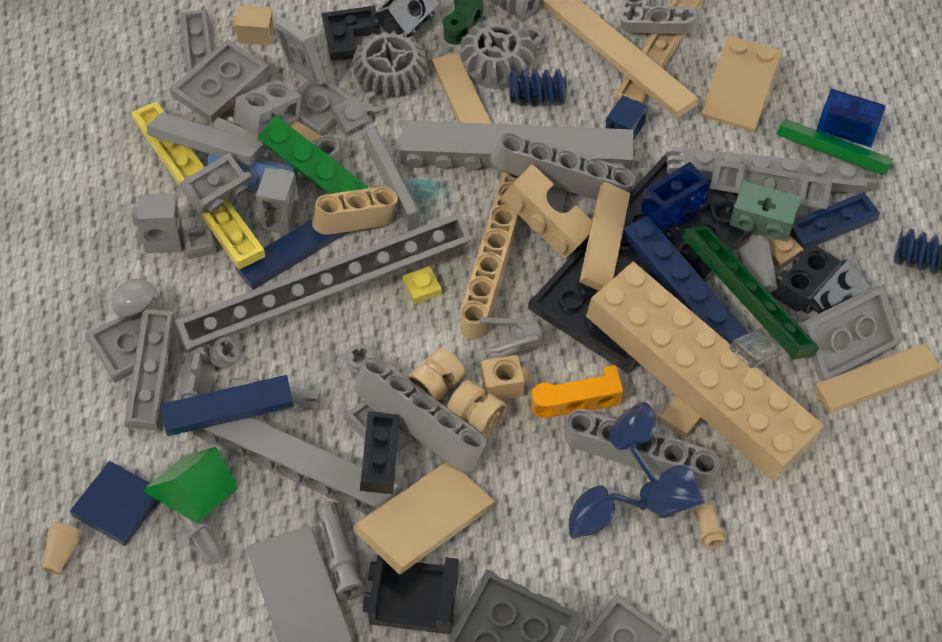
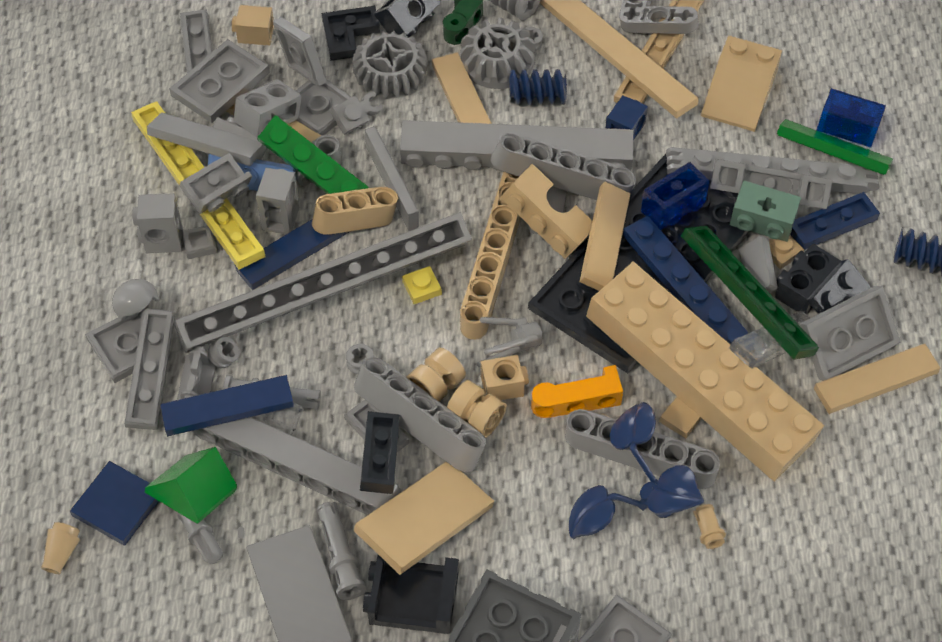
clear light blue plate [407,177,440,198] -> none

